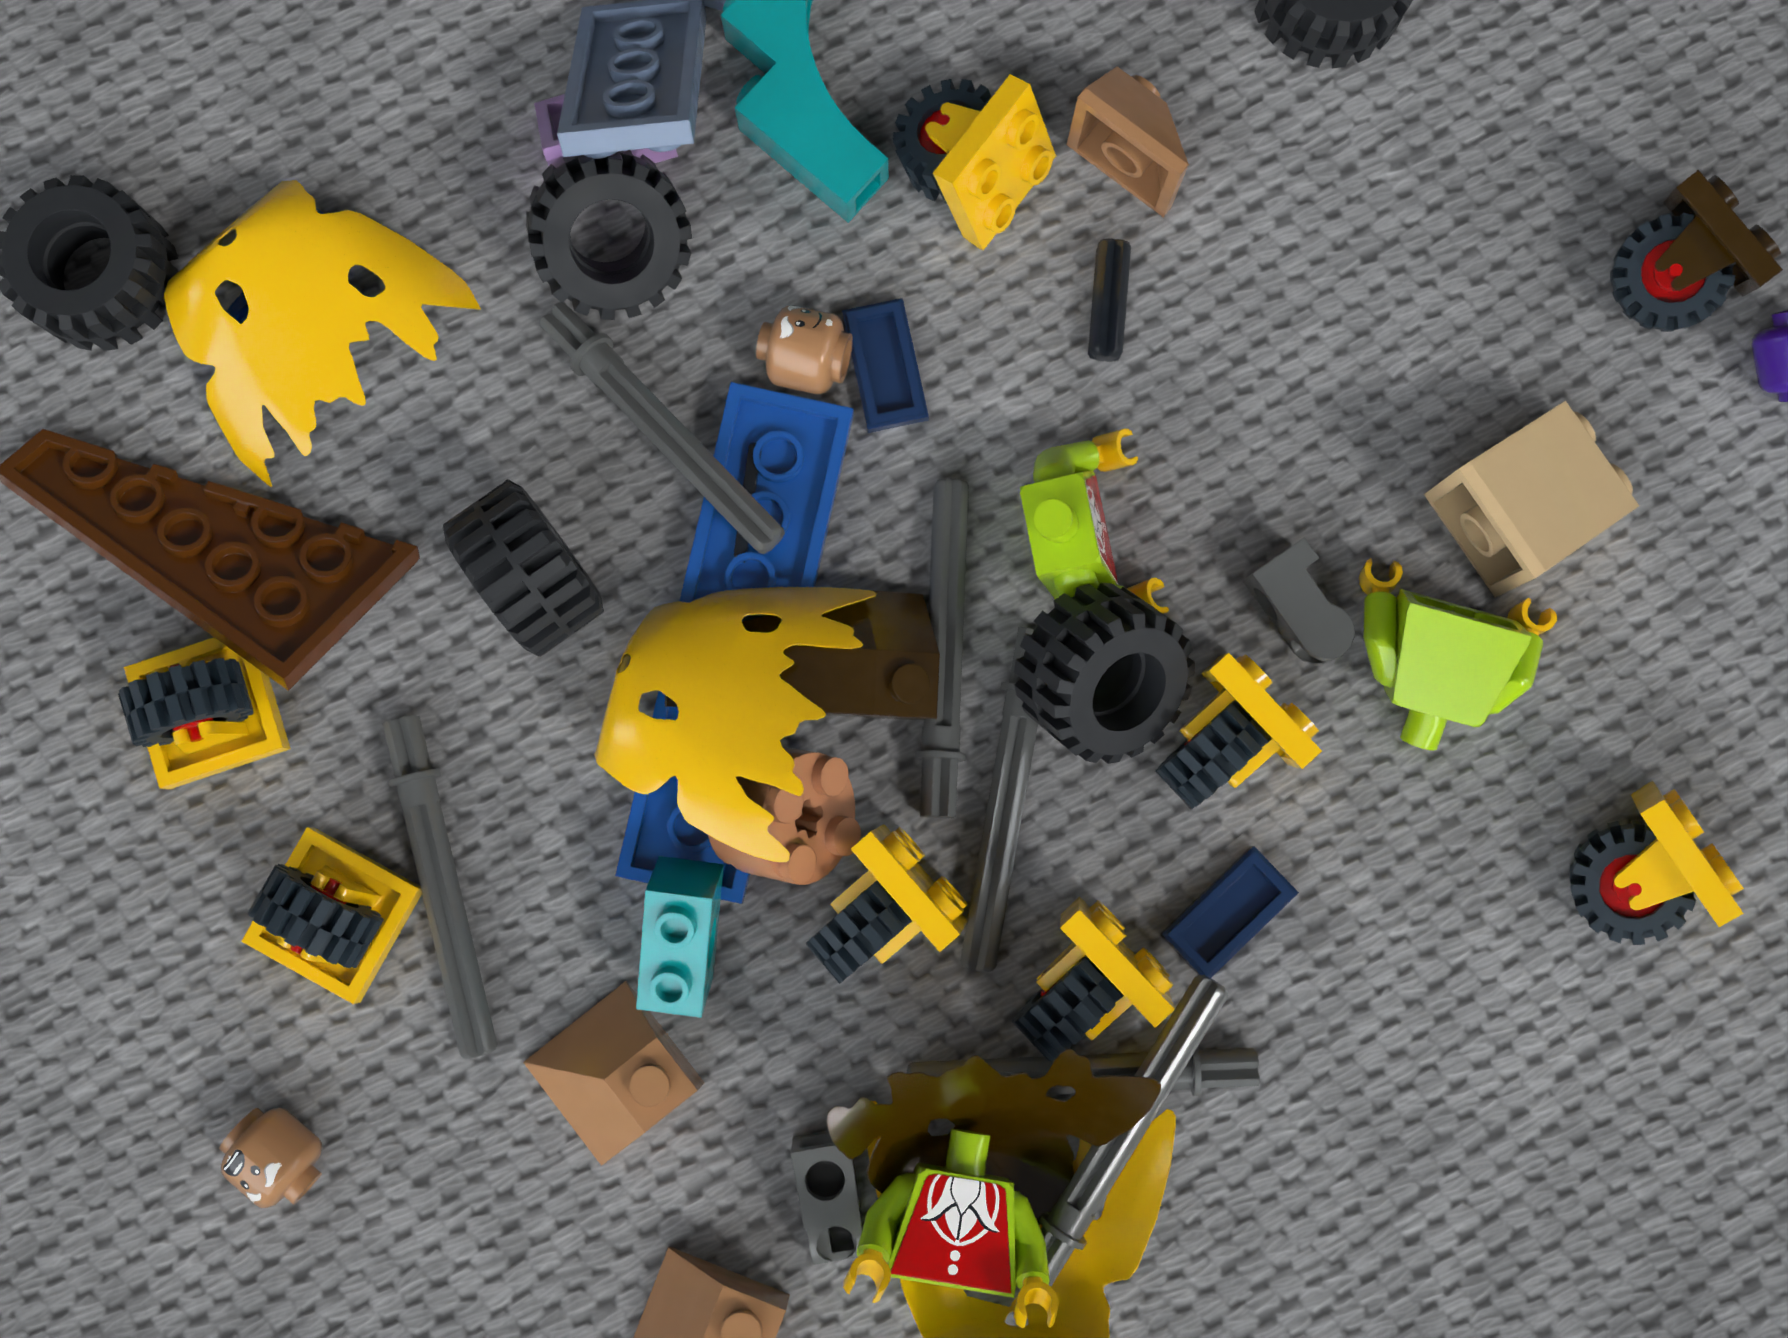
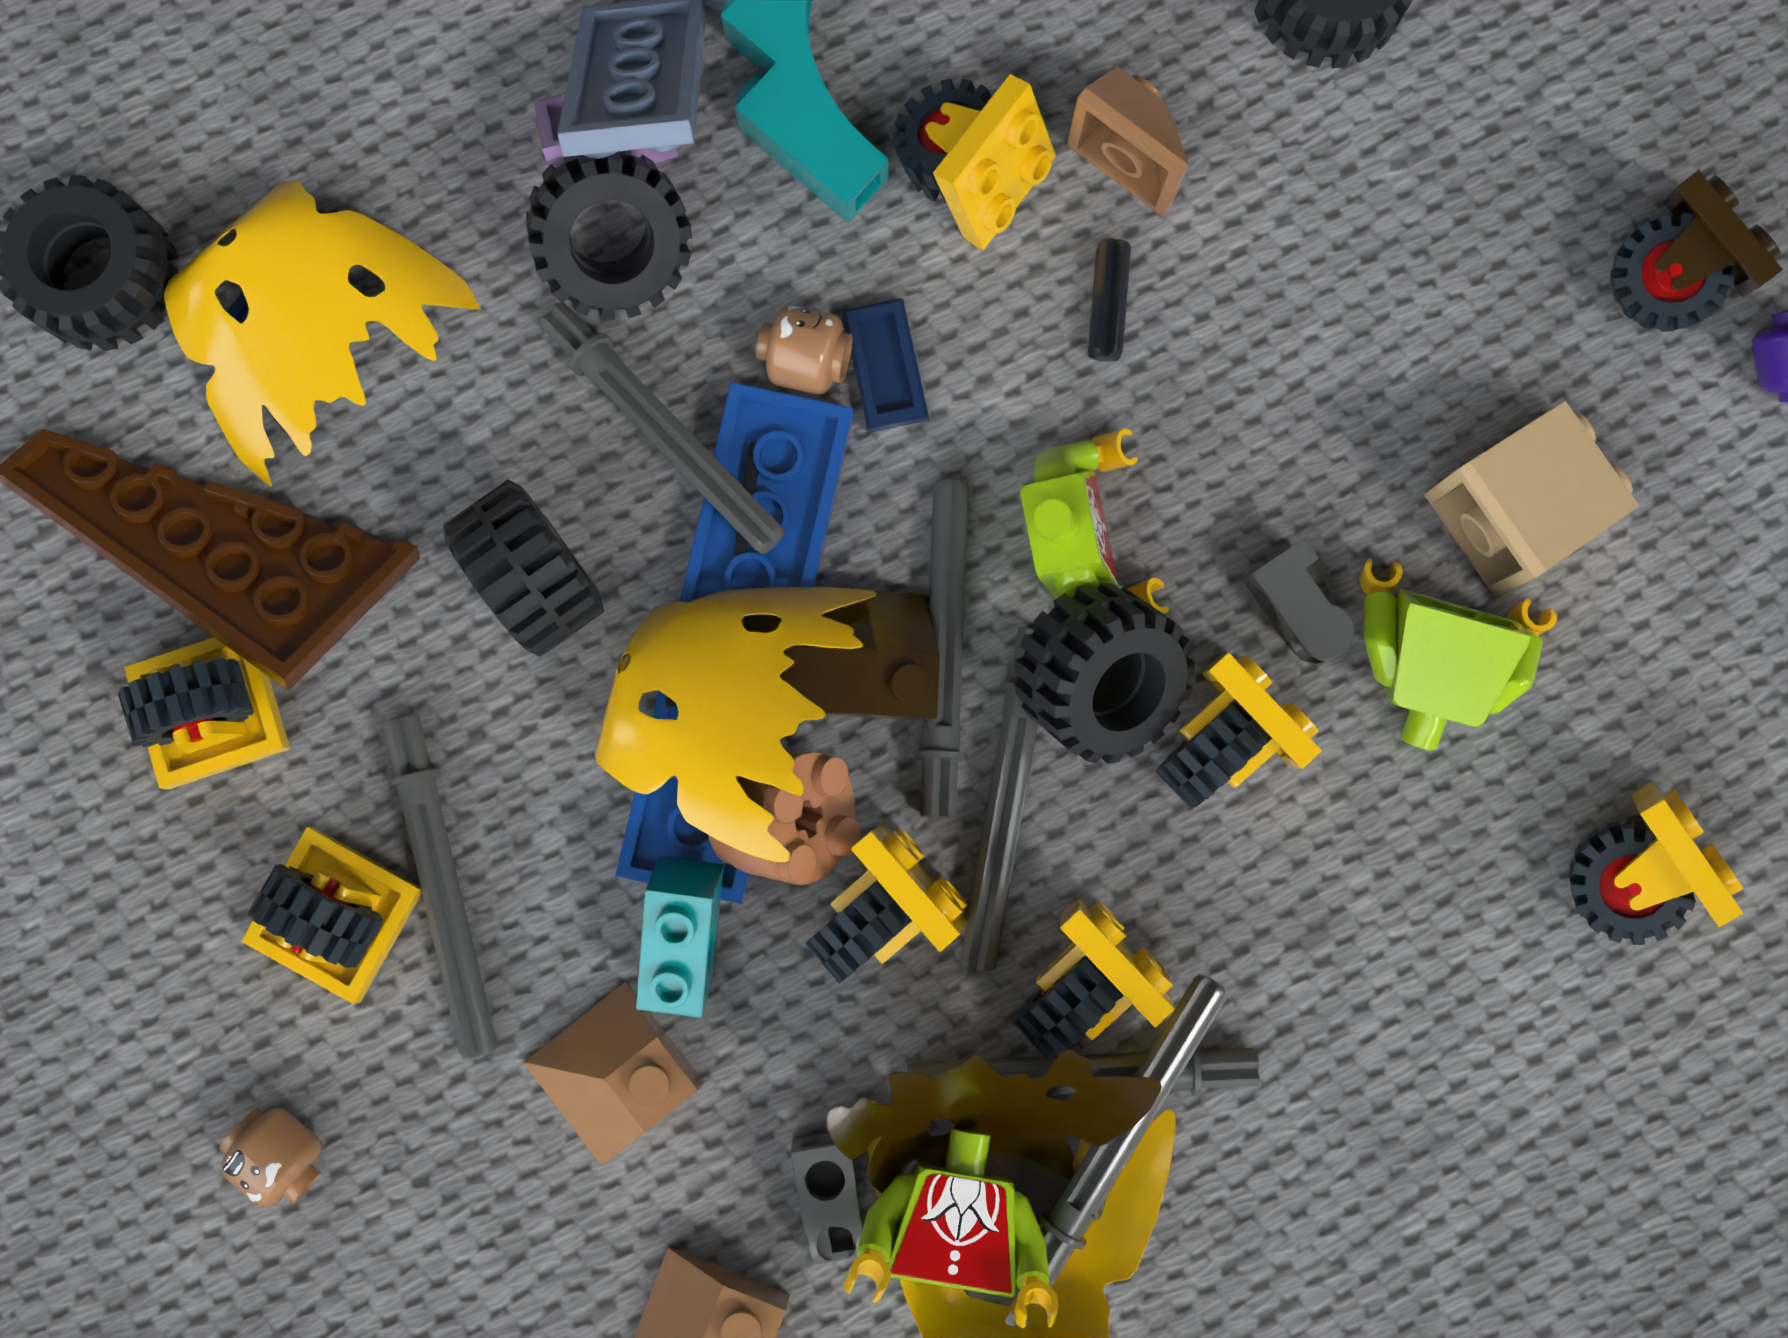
dark blue tile [1160,846,1299,978] -> none

